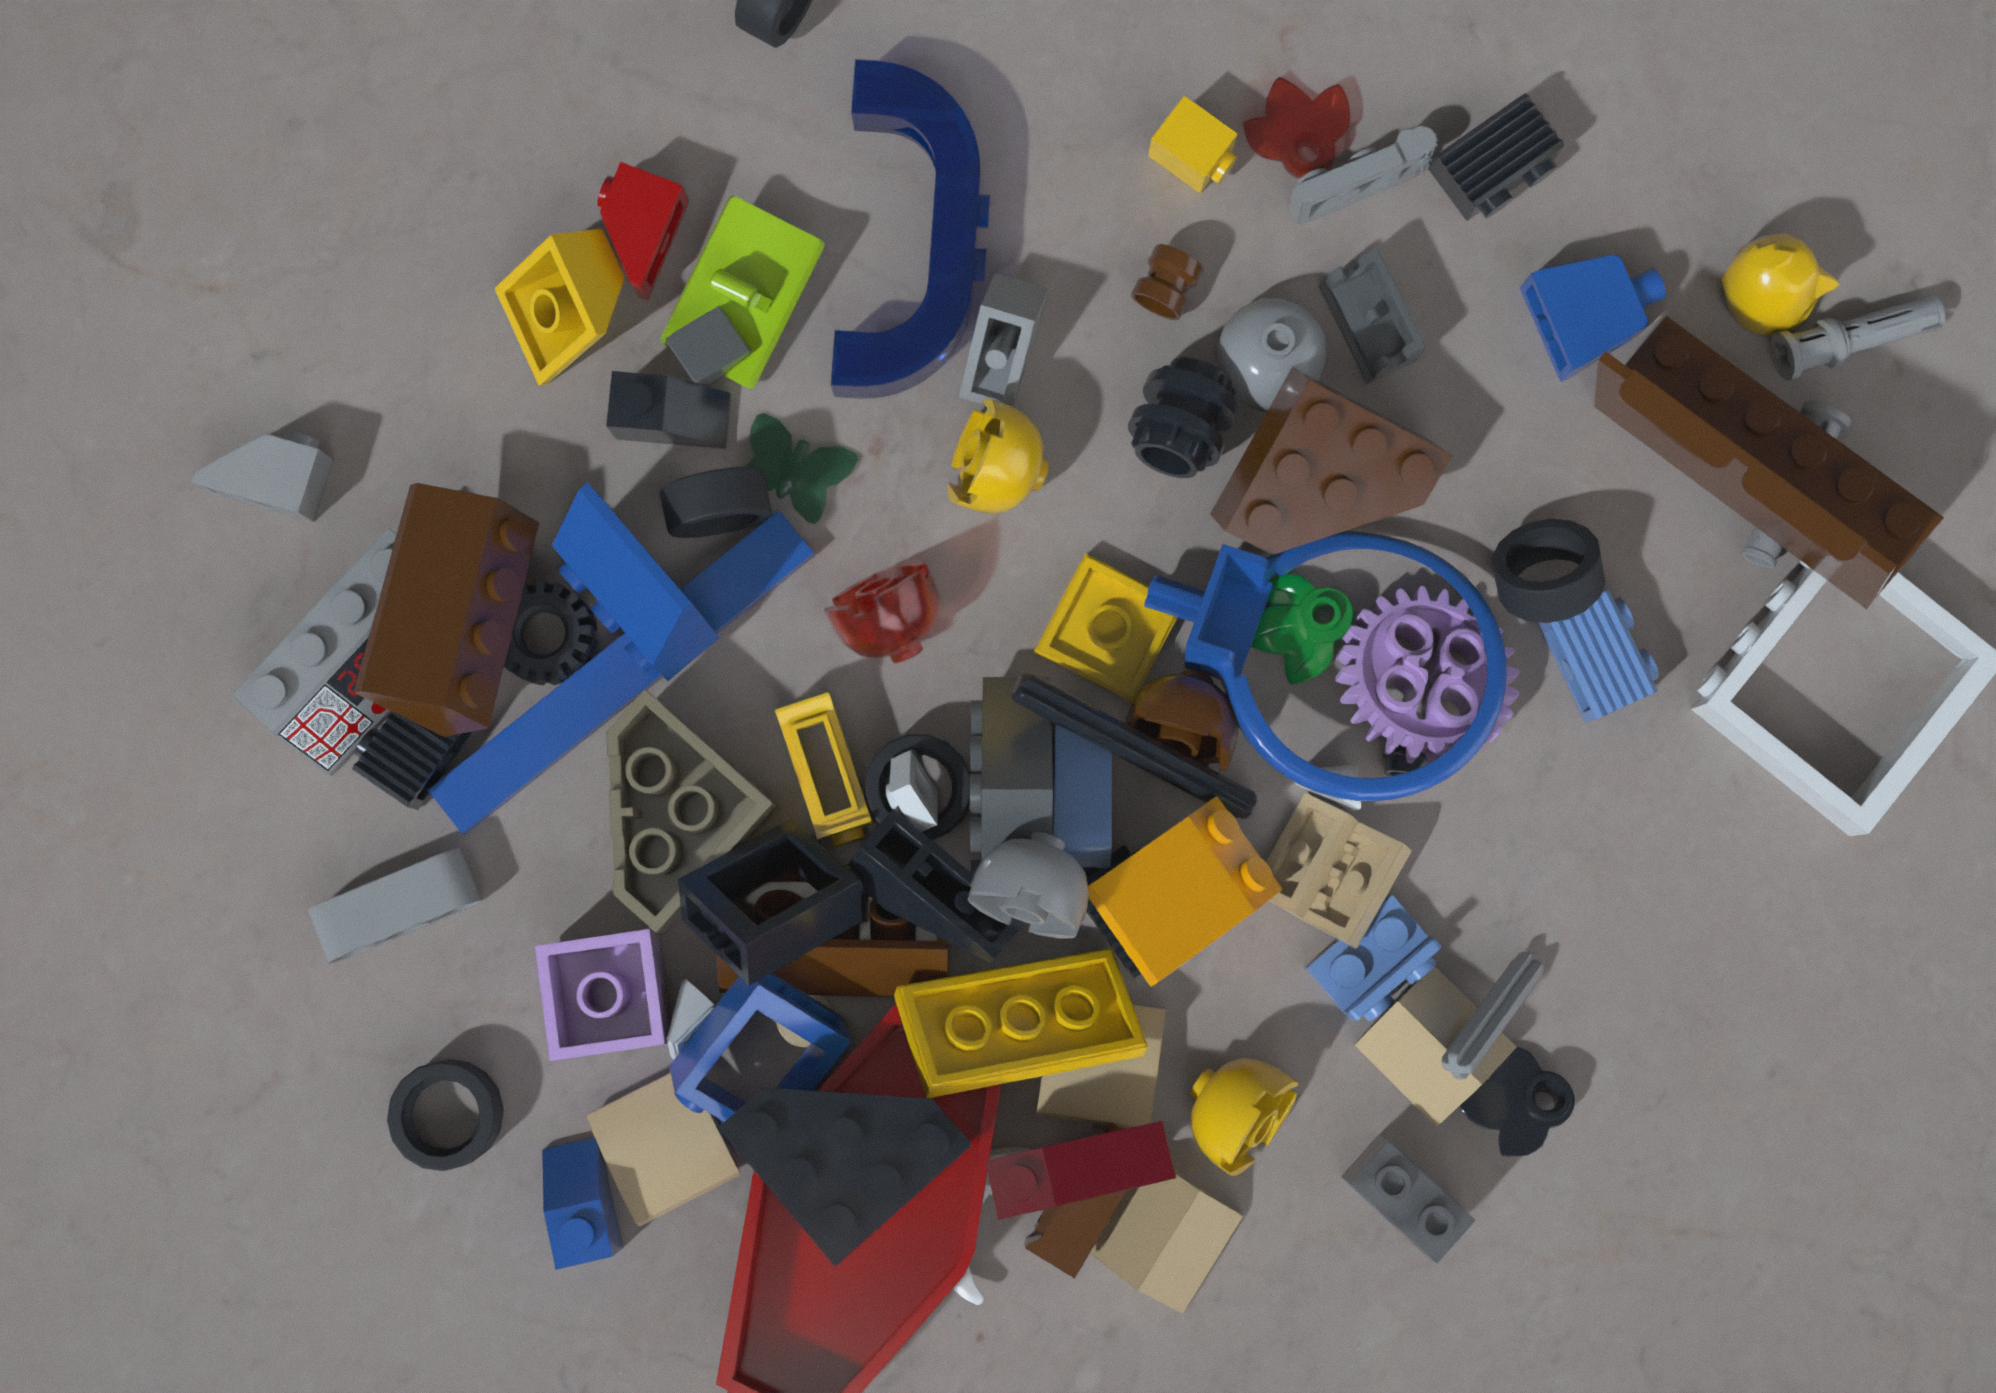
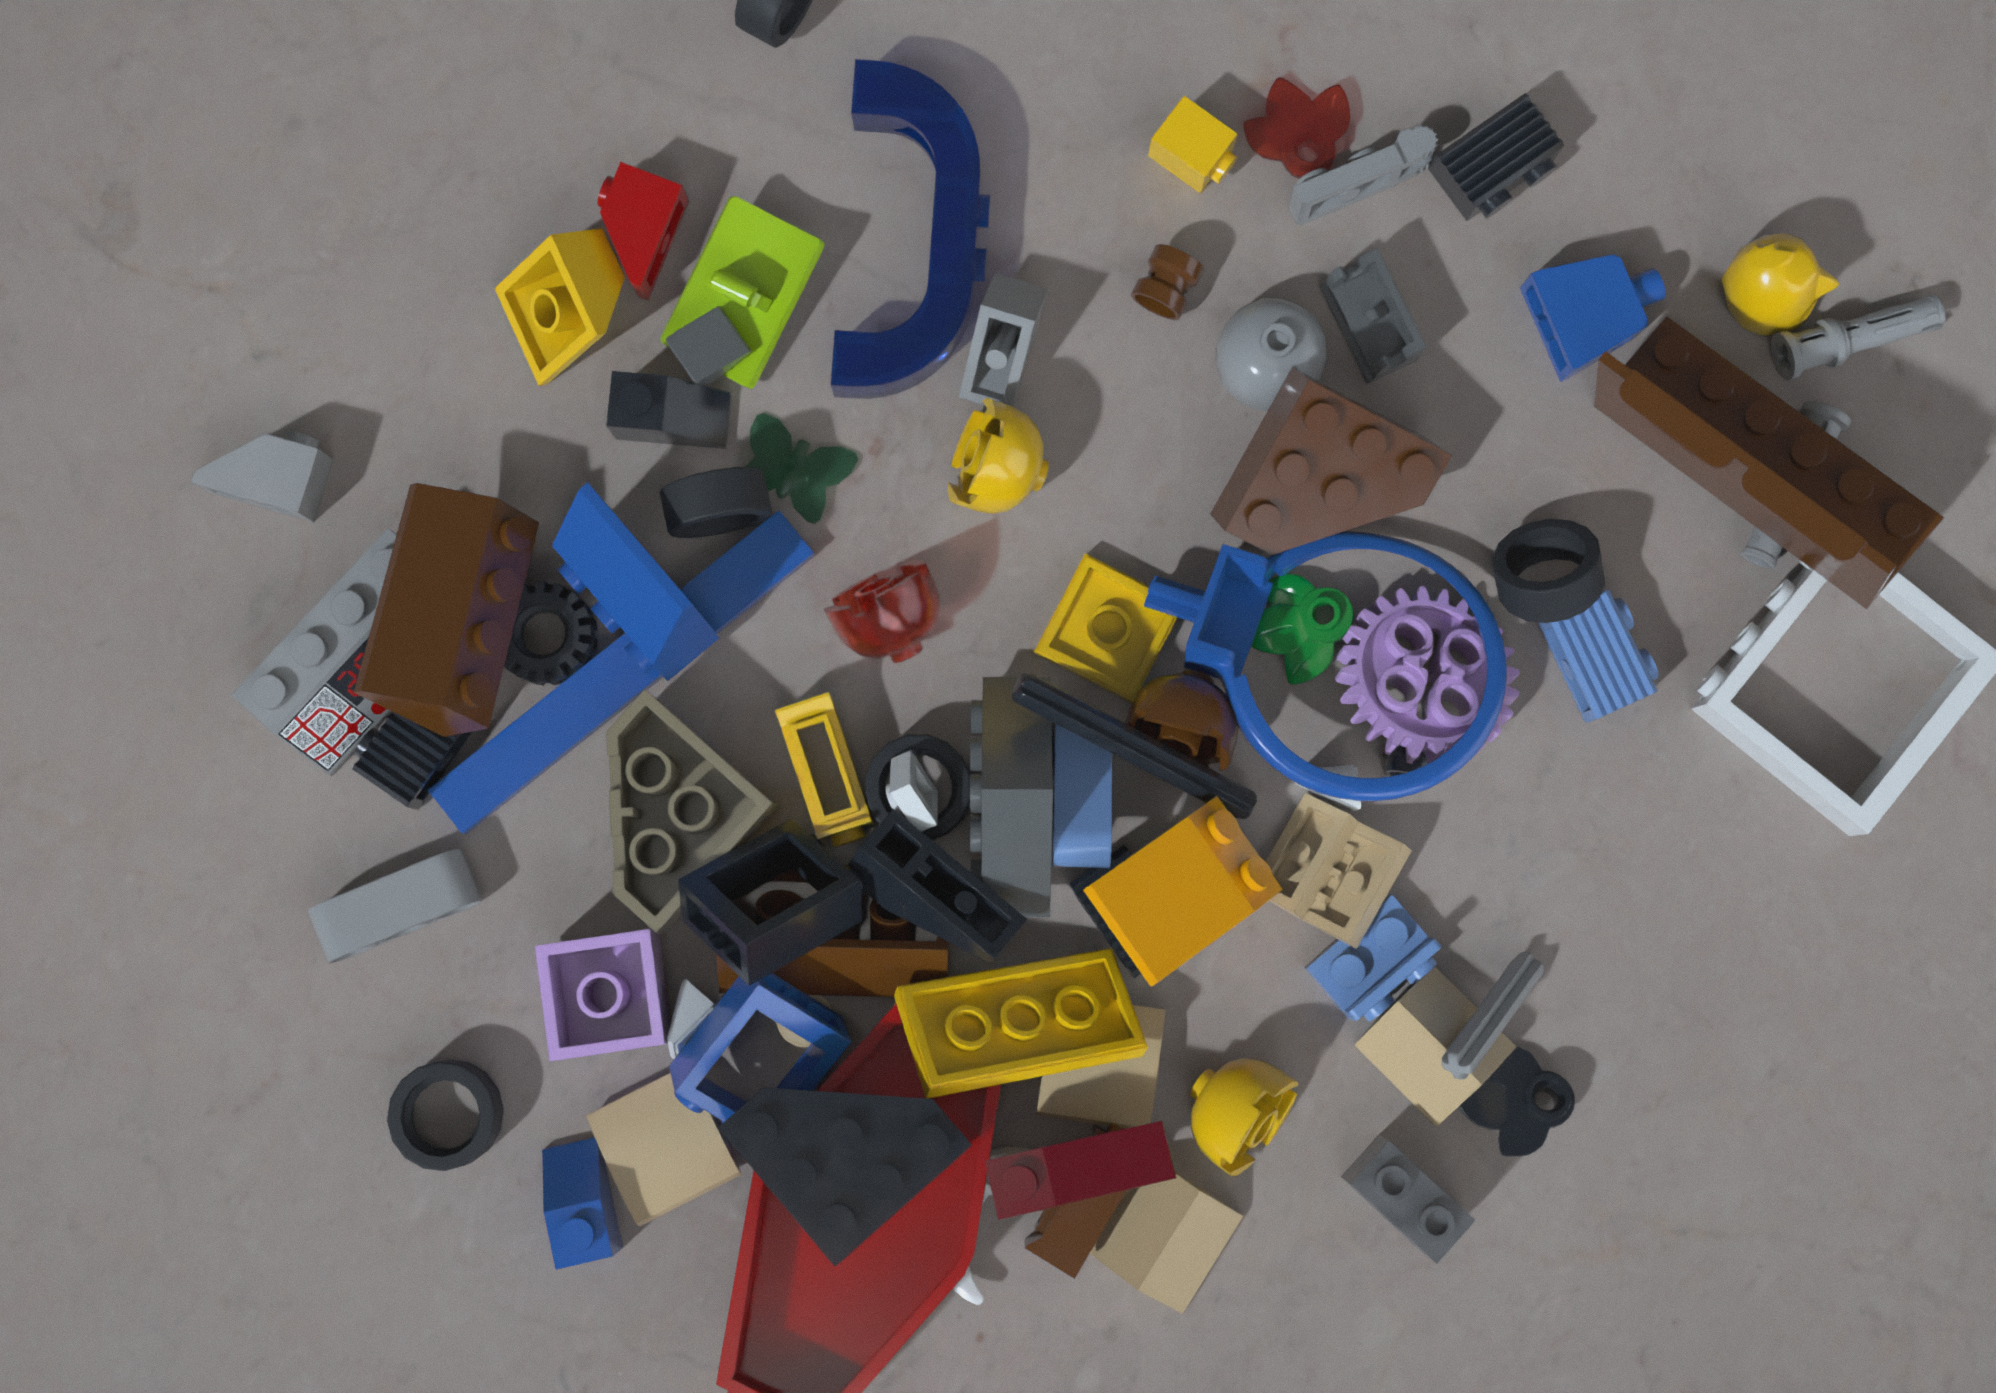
light grey cylinder [968,832,1089,939] -> none
black piece [1128,357,1239,478] -> none

